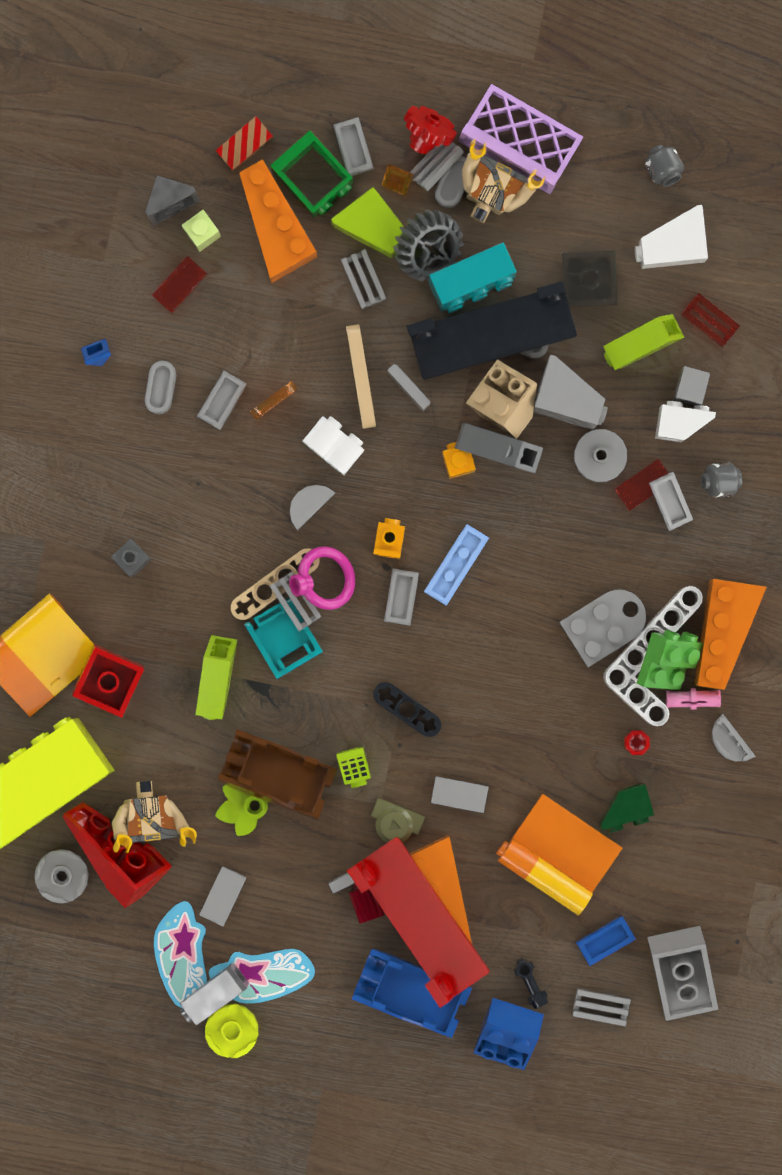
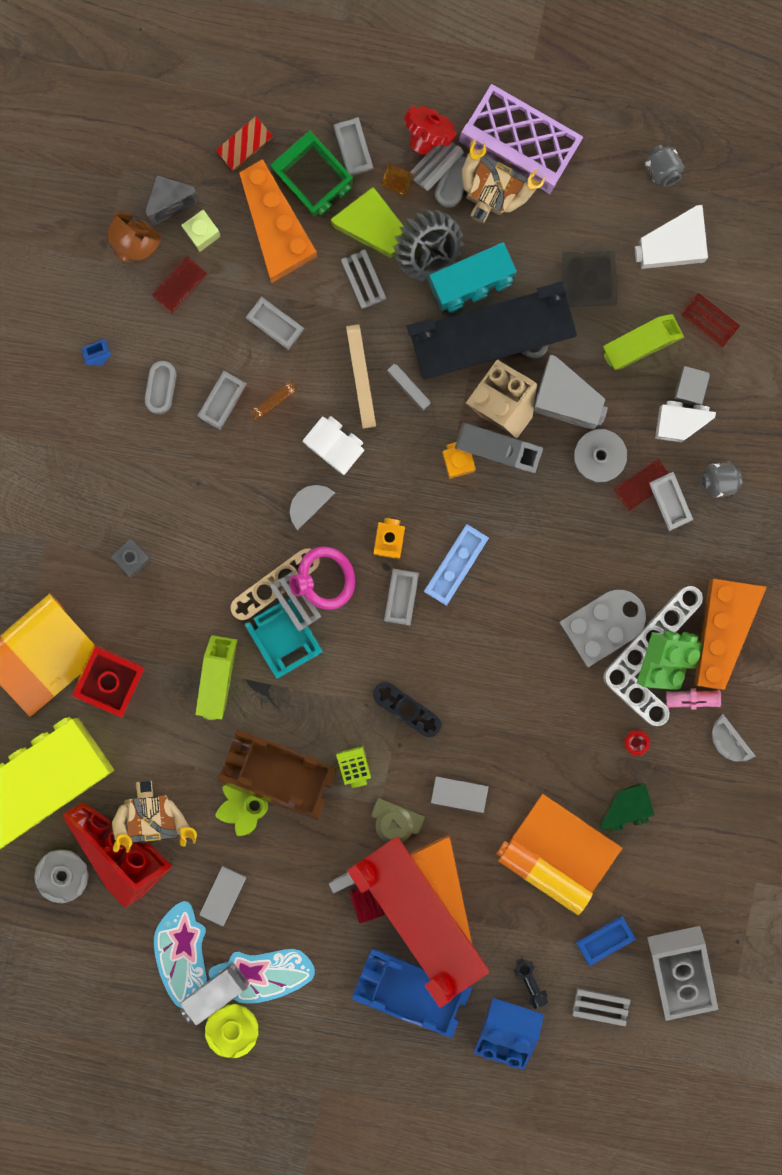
none -> dark orange cylinder [107,211,162,262]
none -> light grey tile [246,296,304,350]

